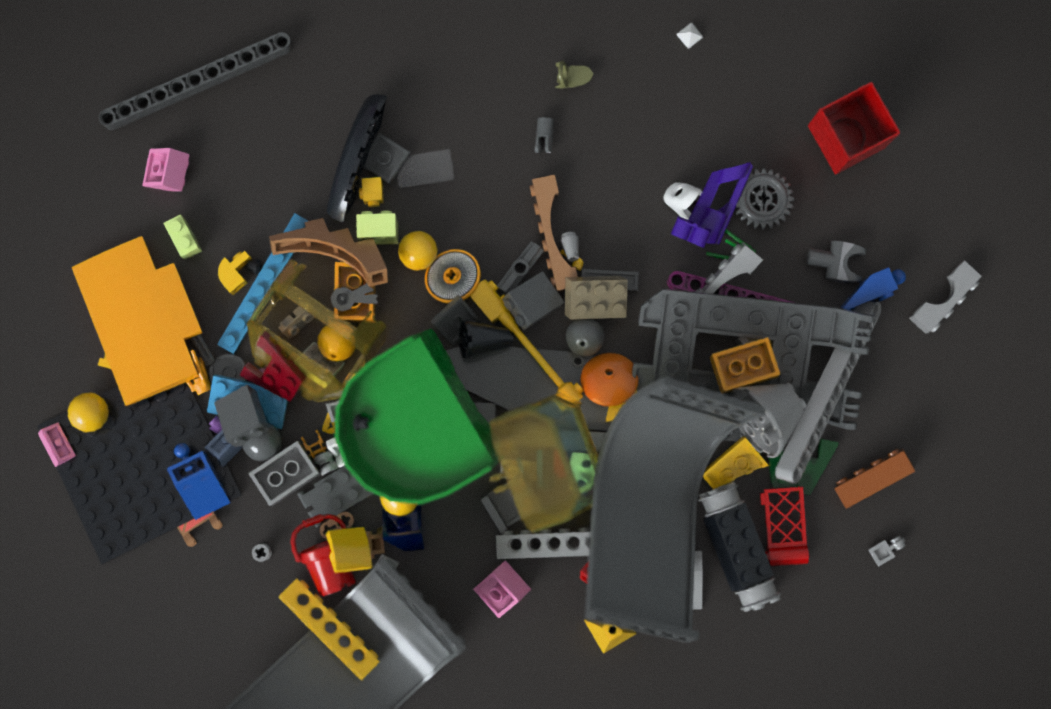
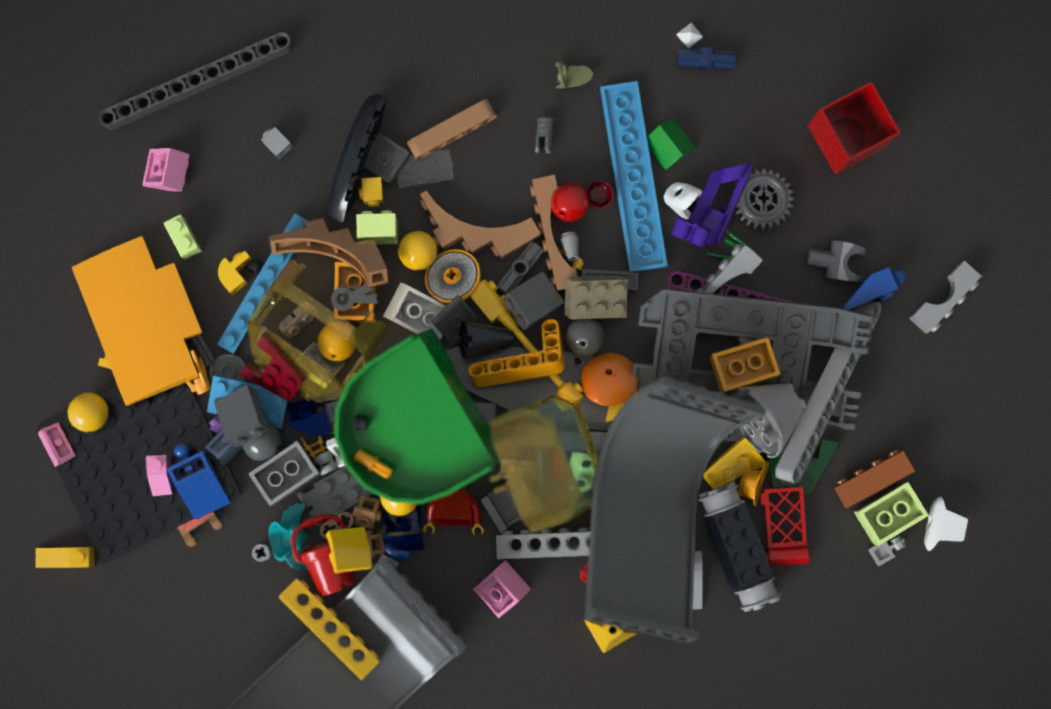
none -> yellow slope [36,547,95,568]
none -> bright pink slope [146,455,173,496]
none -> light grey brick [261,127,293,160]
none -> teal helmet [268,502,308,571]
none -> clear blue slope [287,393,333,437]
none -> medium nougat brick [352,495,382,529]
none -> light orange axle [354,449,393,479]
none -> white slope [383,282,446,340]
none -> blue arm [384,541,411,560]
none -> medium nougat beam [407,99,497,160]
none -> medium nougat arch [419,191,541,260]
none -> red torso [423,488,484,535]
none -> light orange beam [468,319,565,388]
none -> red piece [550,183,590,222]
none -> dark red hair [586,180,614,209]
none -> dark azure plate [600,81,668,272]
none -> green slope [647,119,696,171]
none -> dark blue piece [677,47,736,70]
none -> light orange piece [738,461,769,506]
none -> yellowish green brick [854,482,929,546]
none -> white piece [924,496,968,551]

